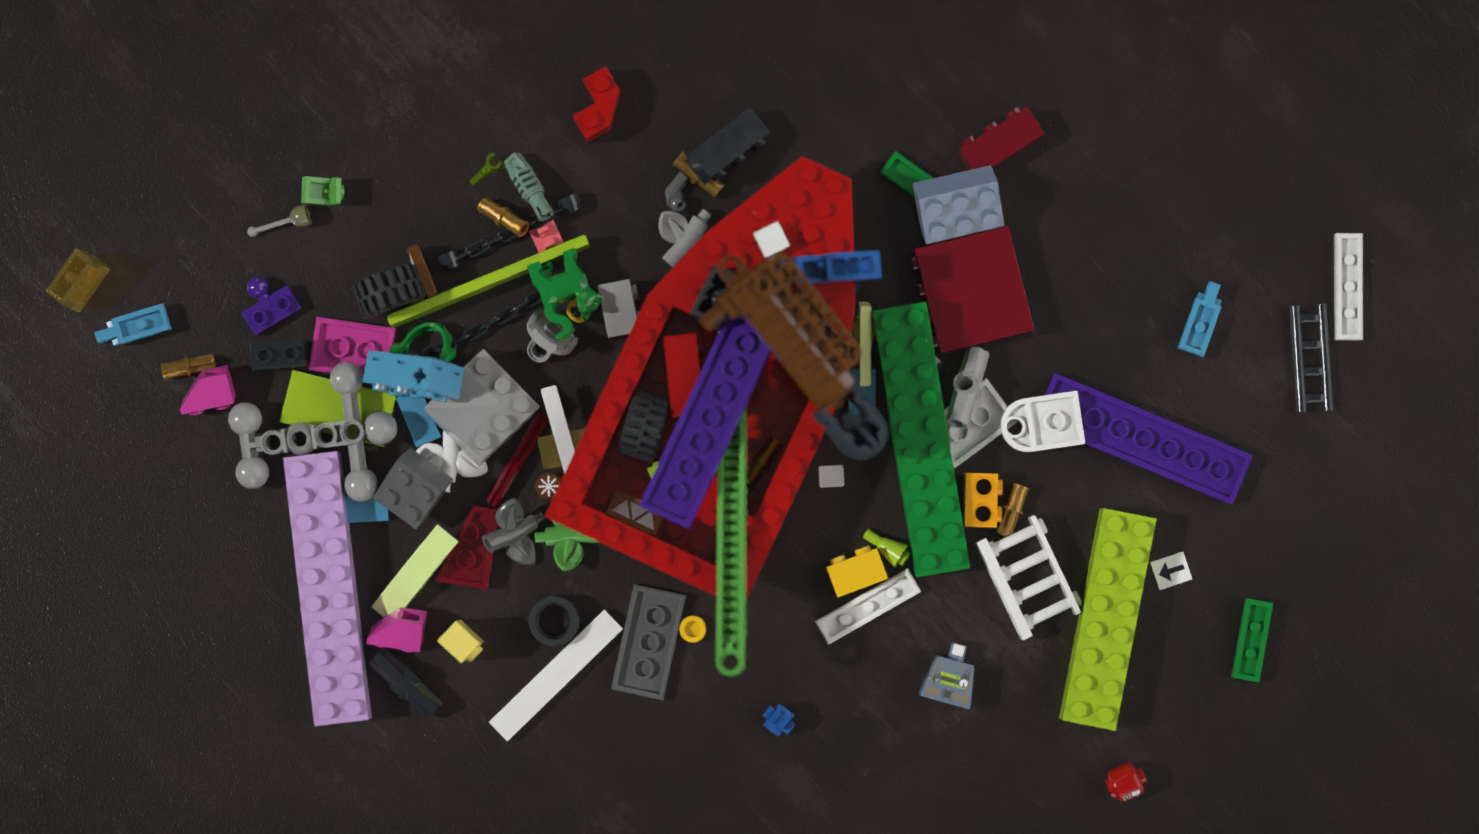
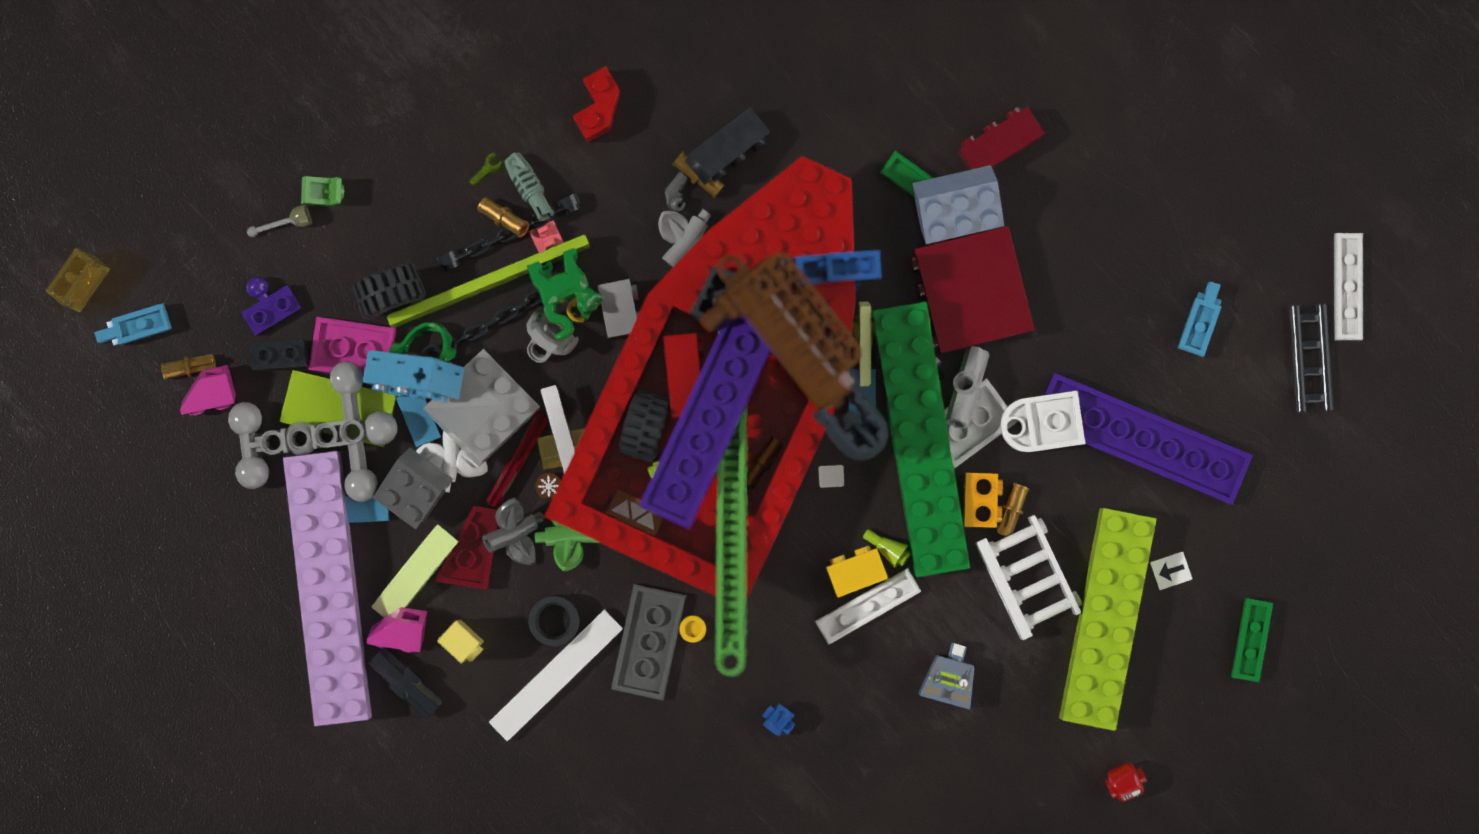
reddish brown tile [406,244,437,300] -> none
white tile [753,221,790,258] -> none

